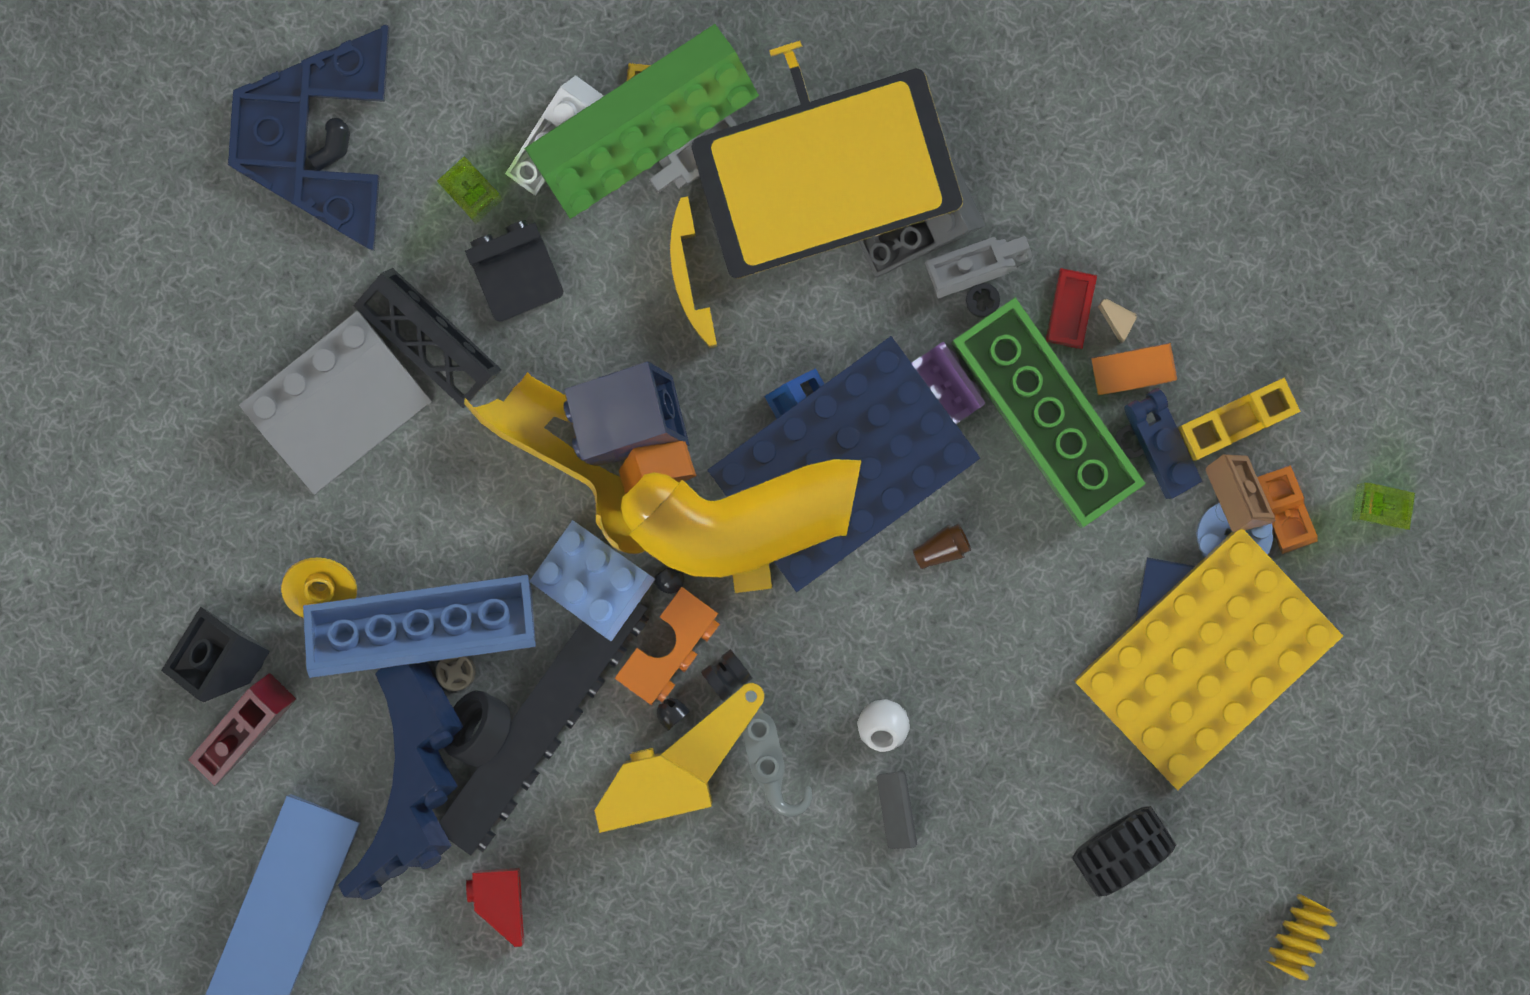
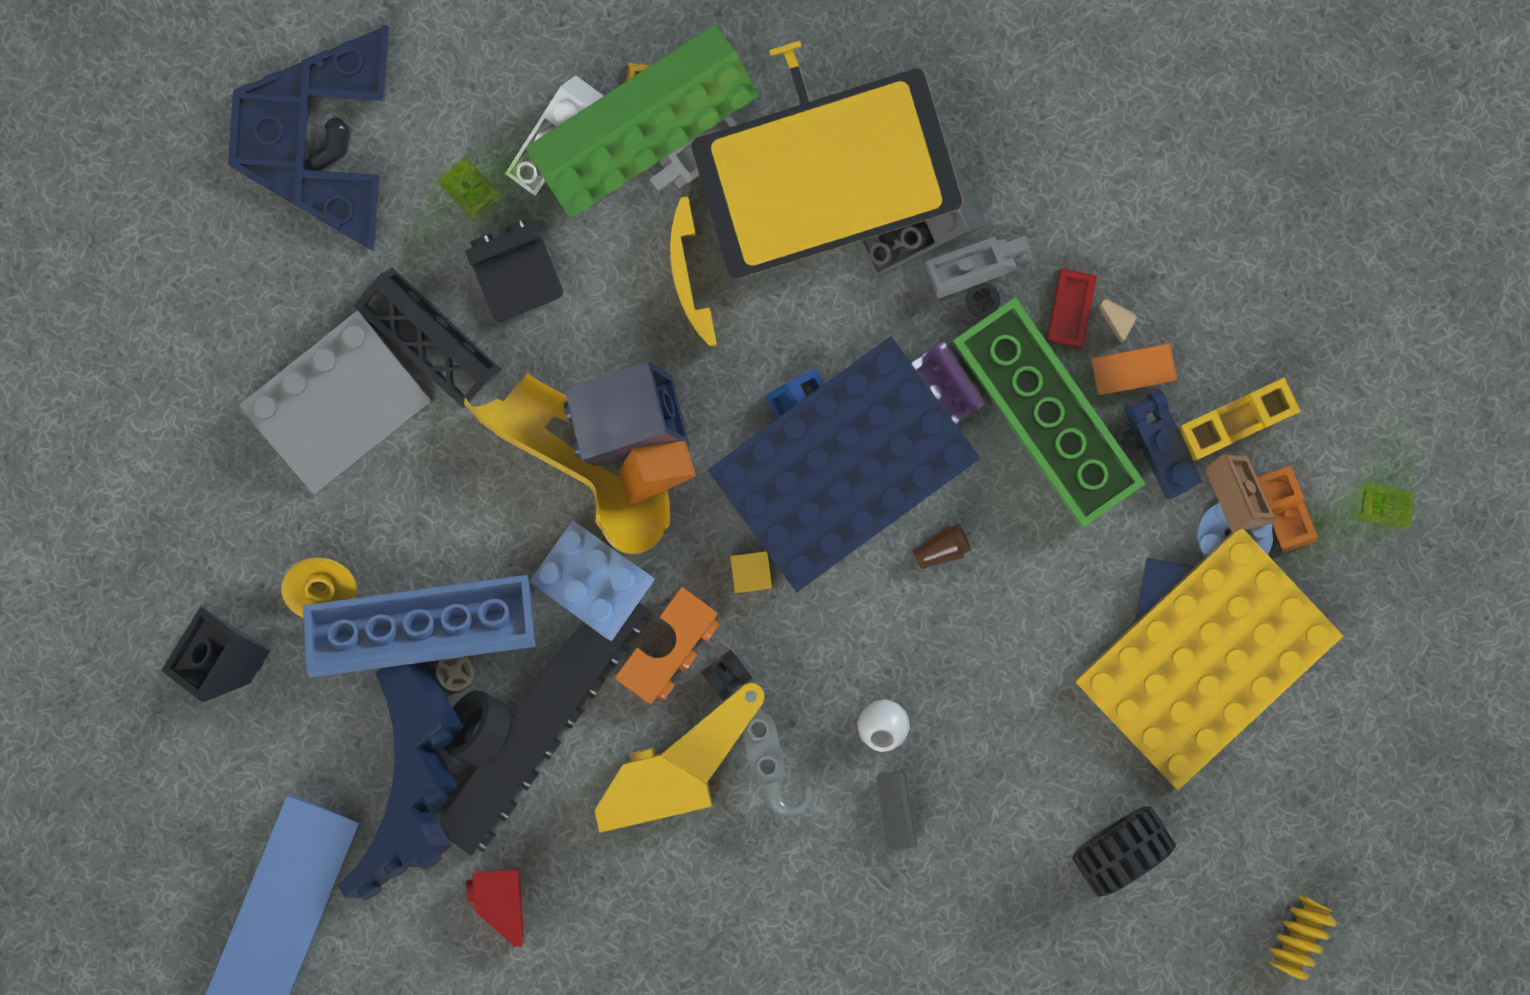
slope [188,673,296,786] -> none
yellow animal [621,459,861,577] -> none
black hinge [653,567,684,594] -> none
black hinge [657,698,690,731] -> none

